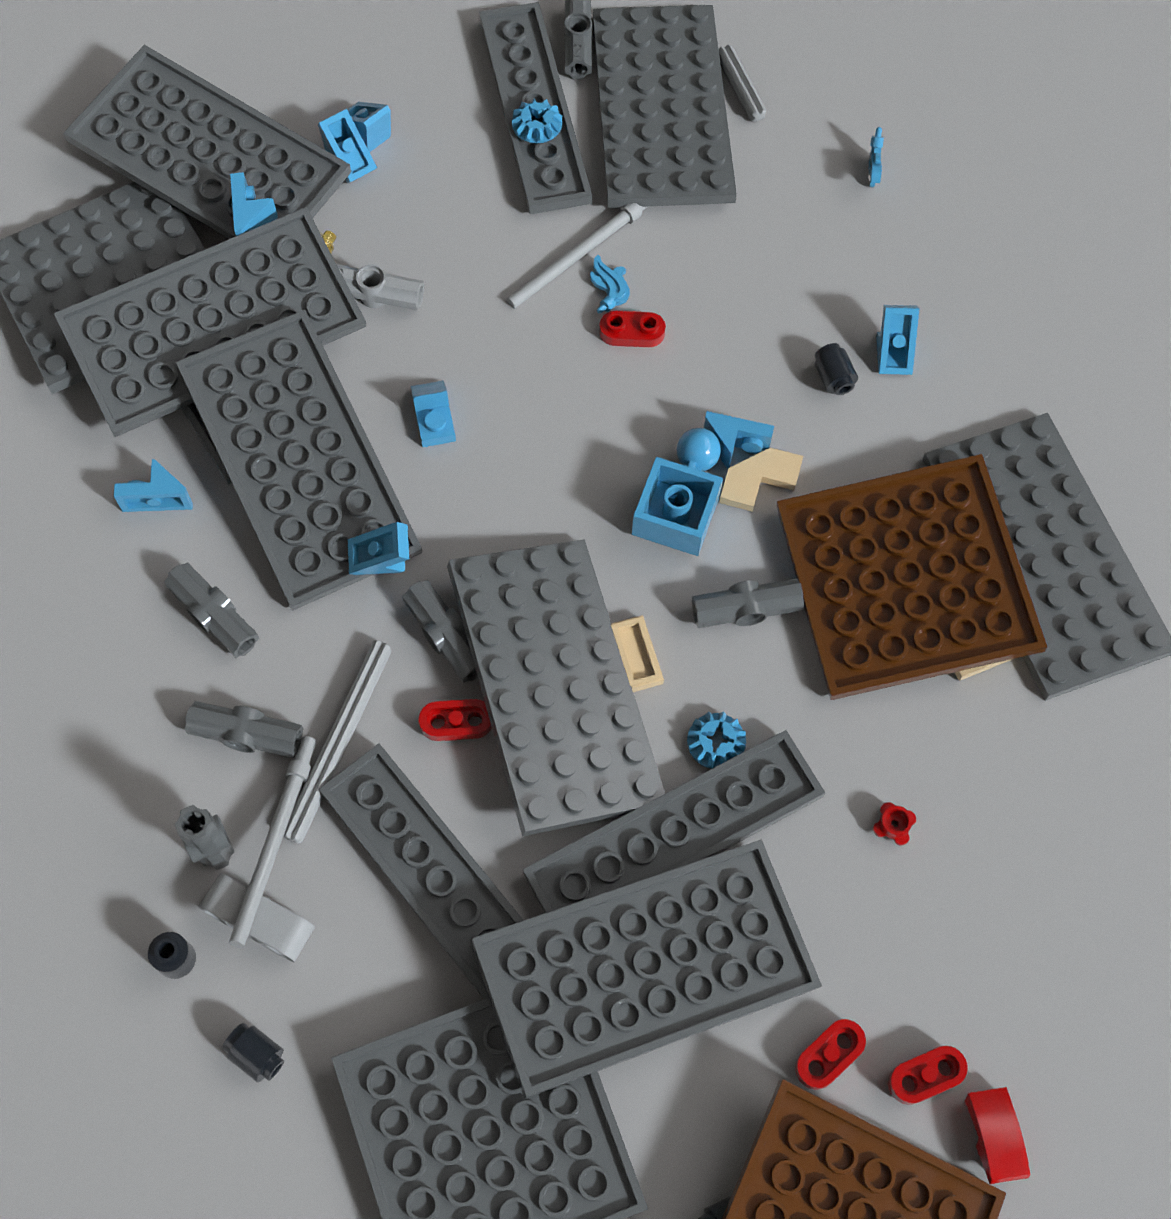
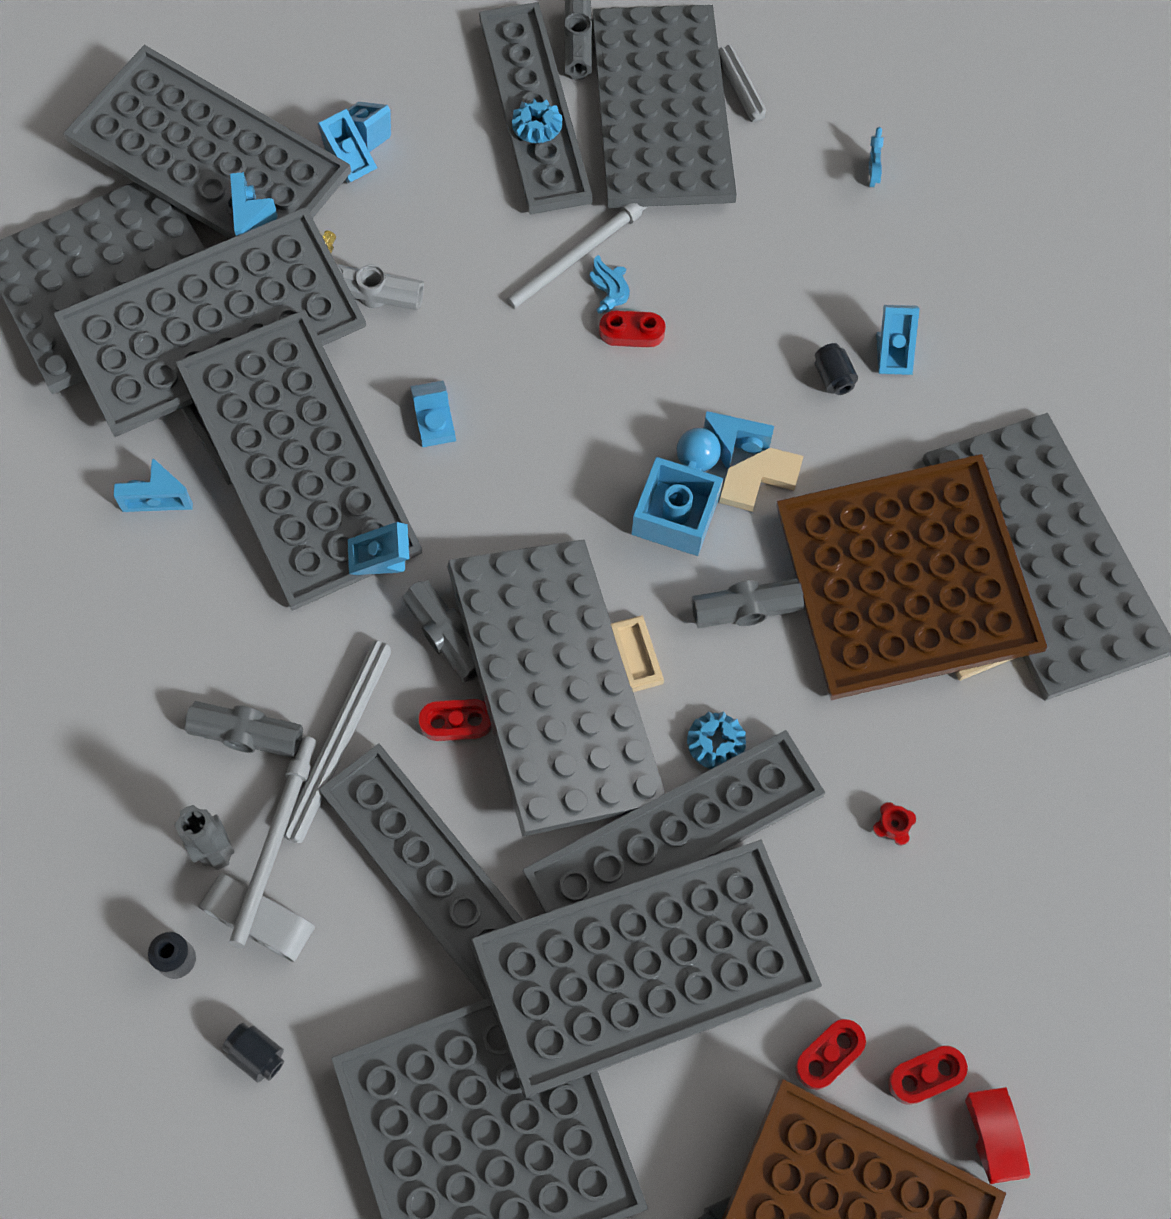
dark grey piece [164,562,259,658] -> none

